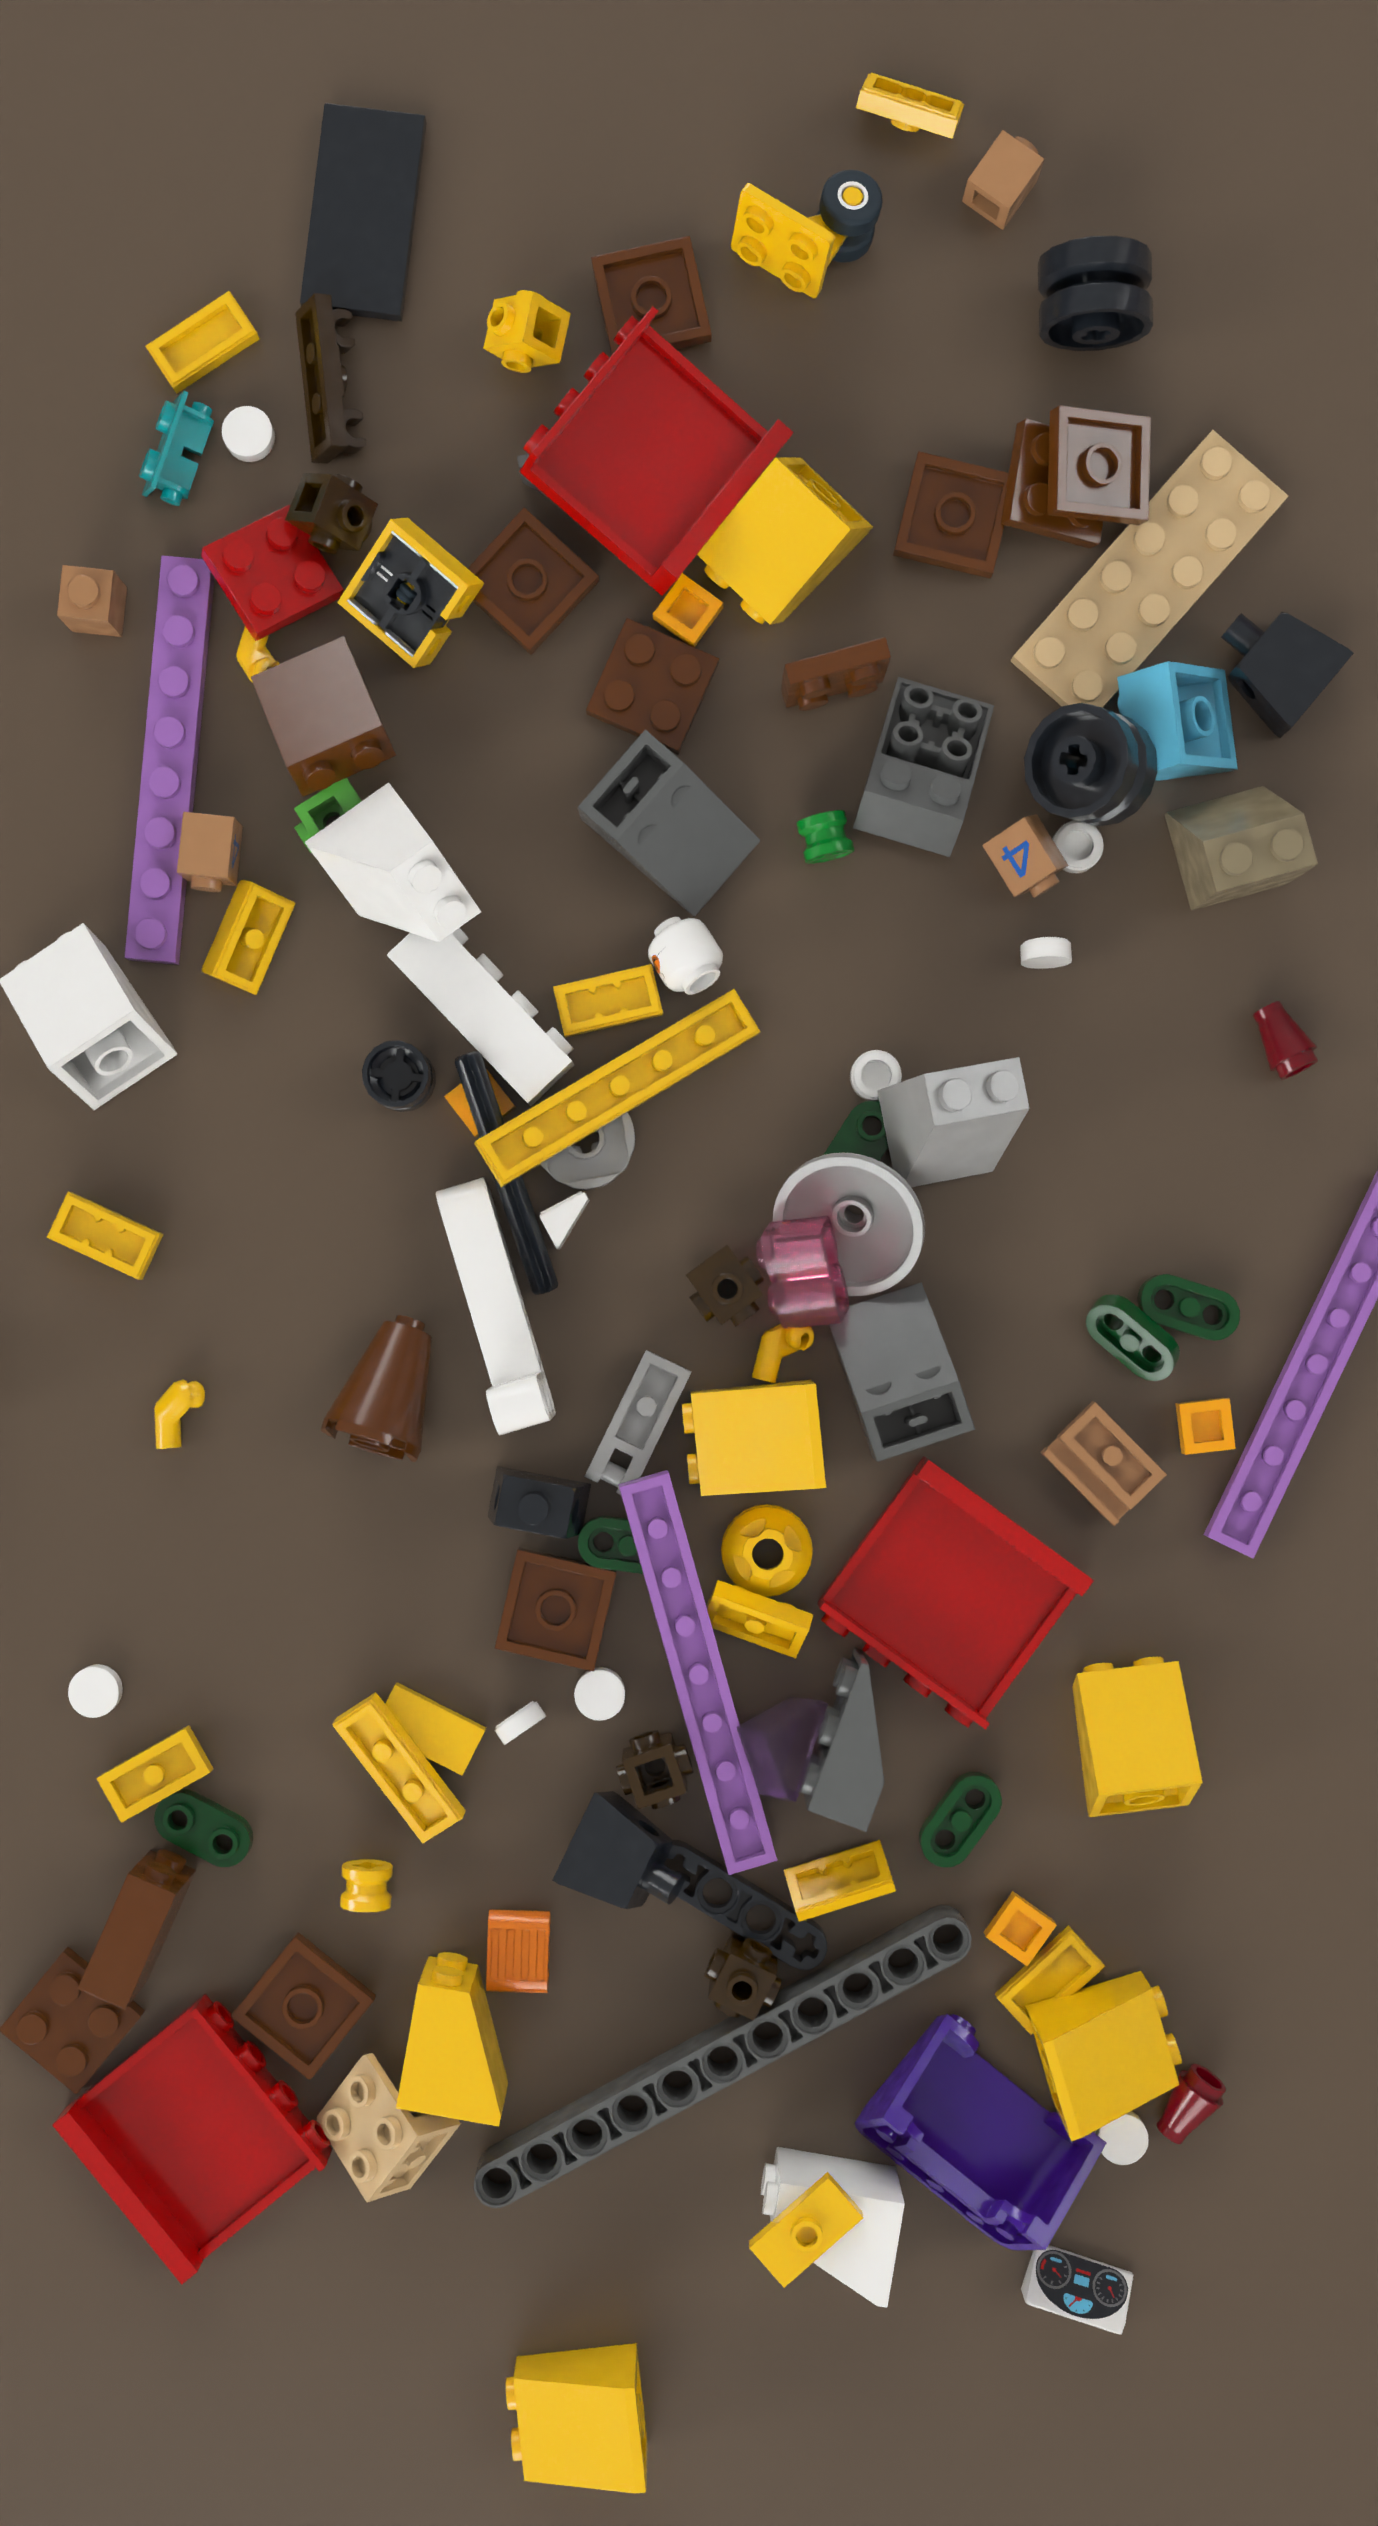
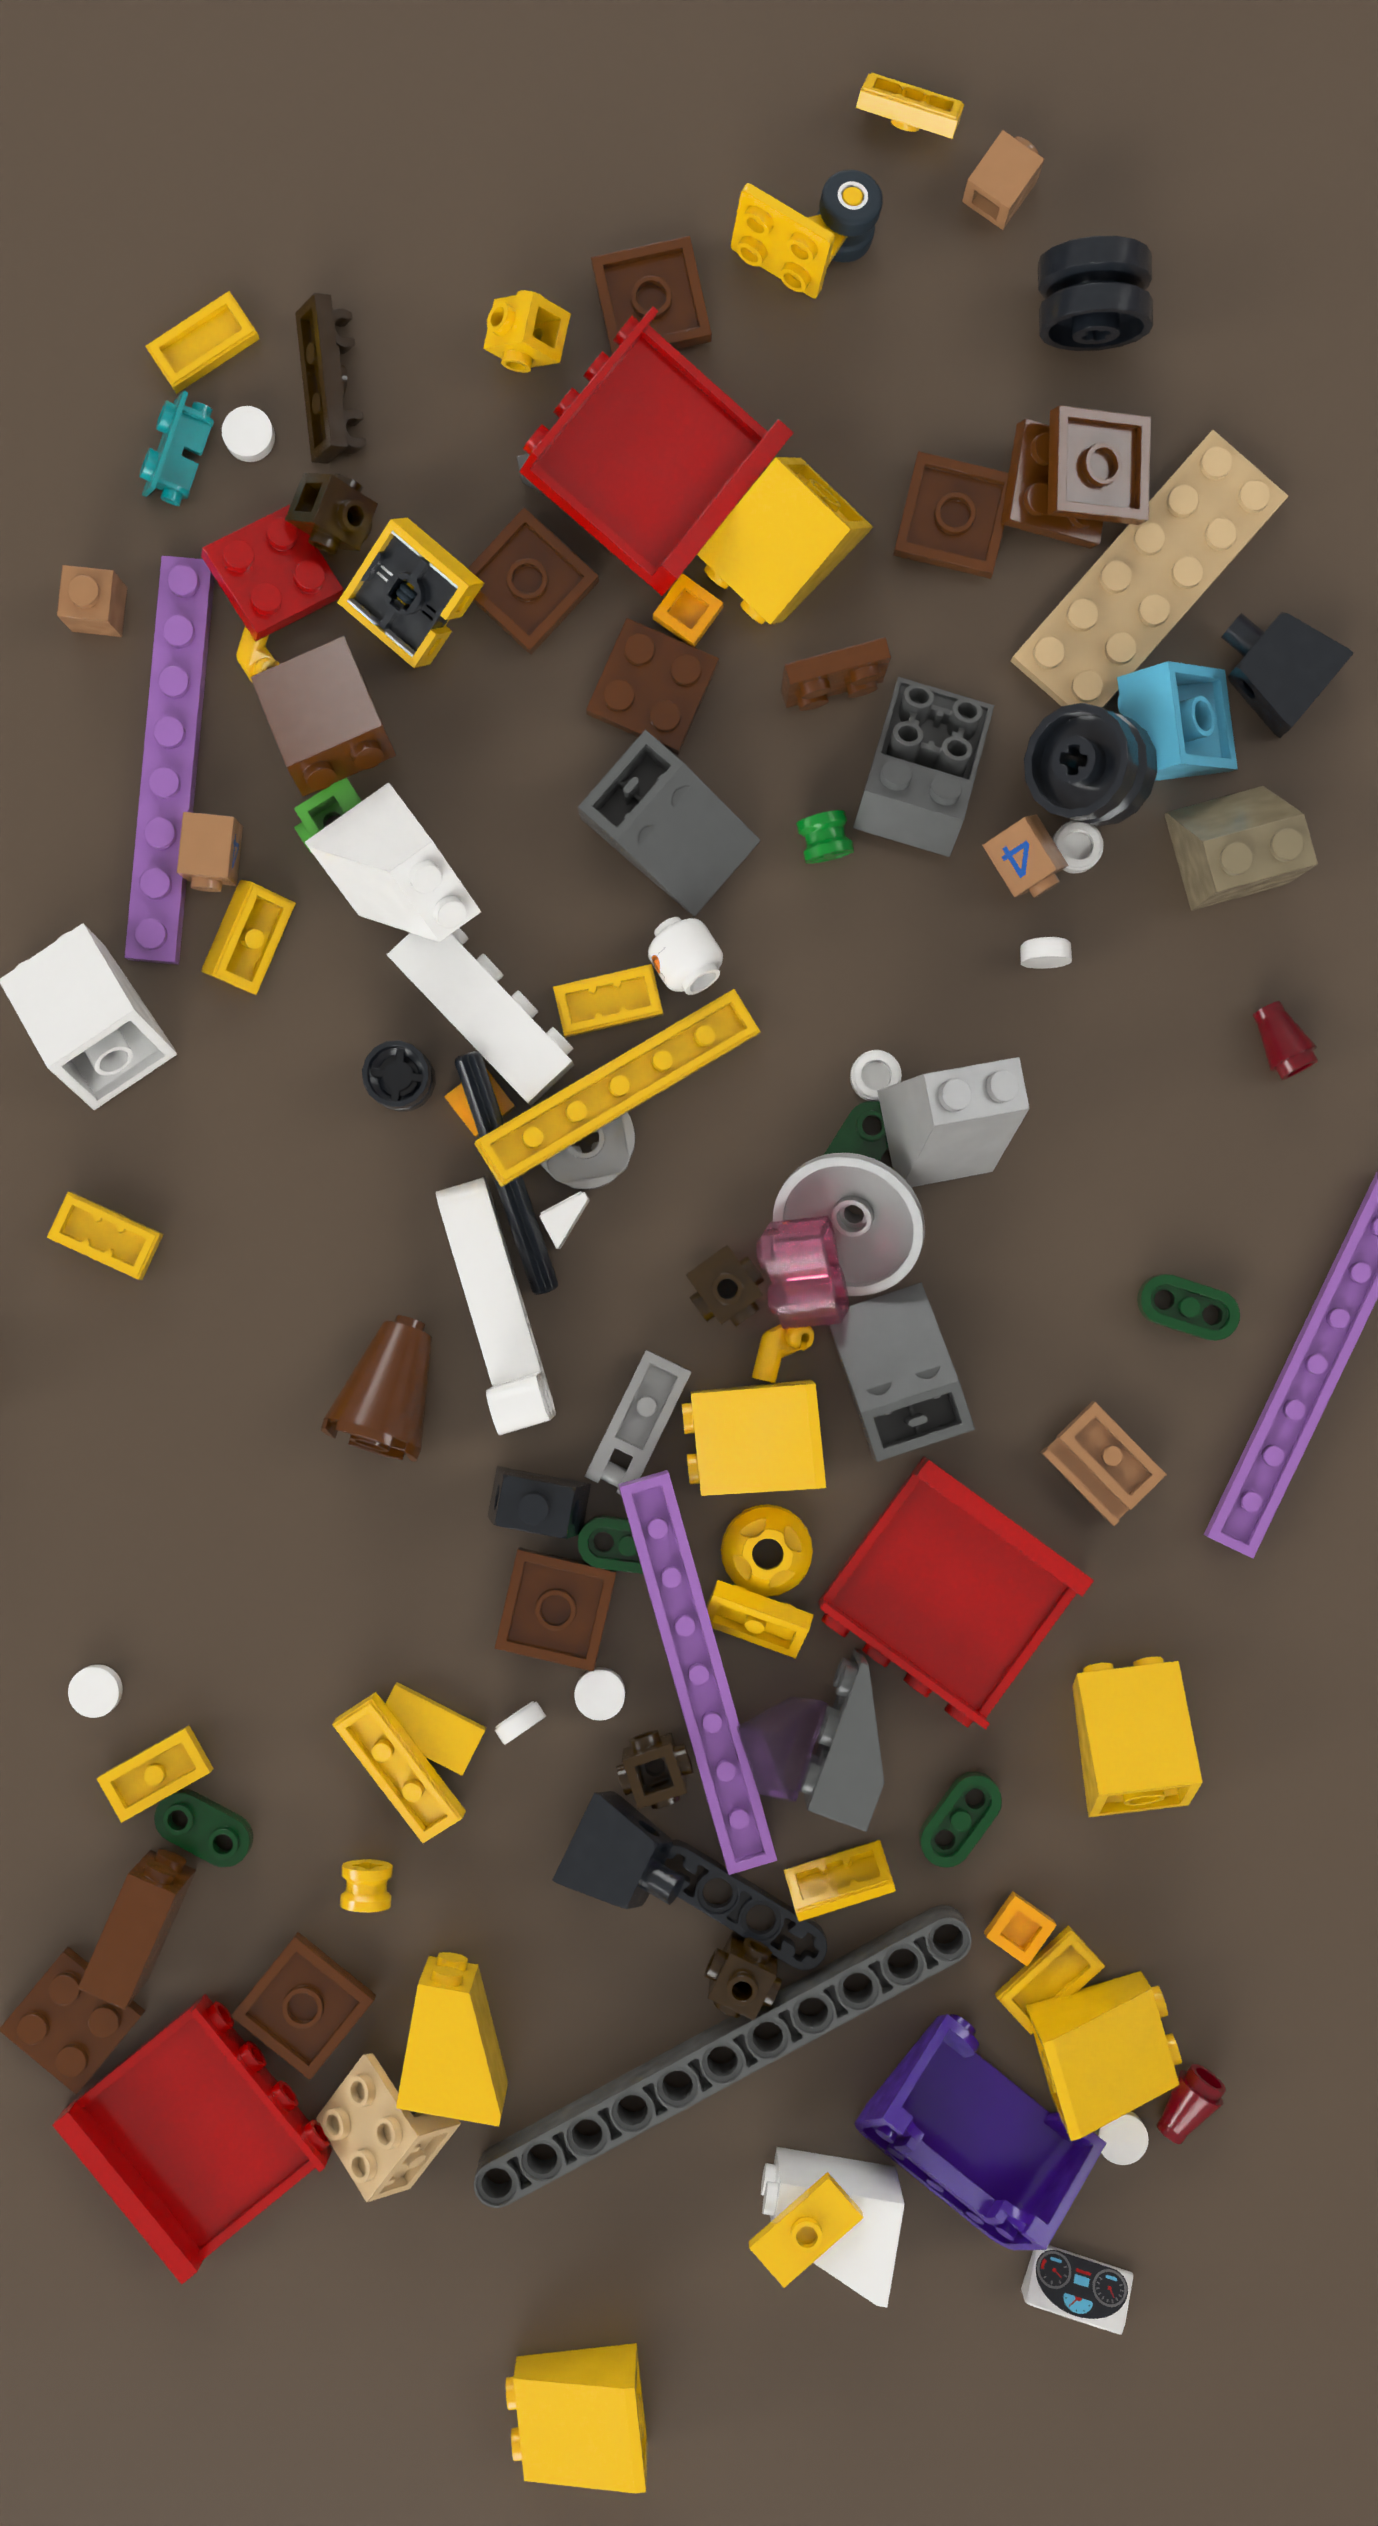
yellow arm [154,1379,205,1449] -> none
black tile [300,103,427,322] -> none
orange piece [486,1910,551,1993] -> none
dark green plate [1086,1294,1180,1381] -> none
light orange plate [1175,1398,1236,1455] -> none

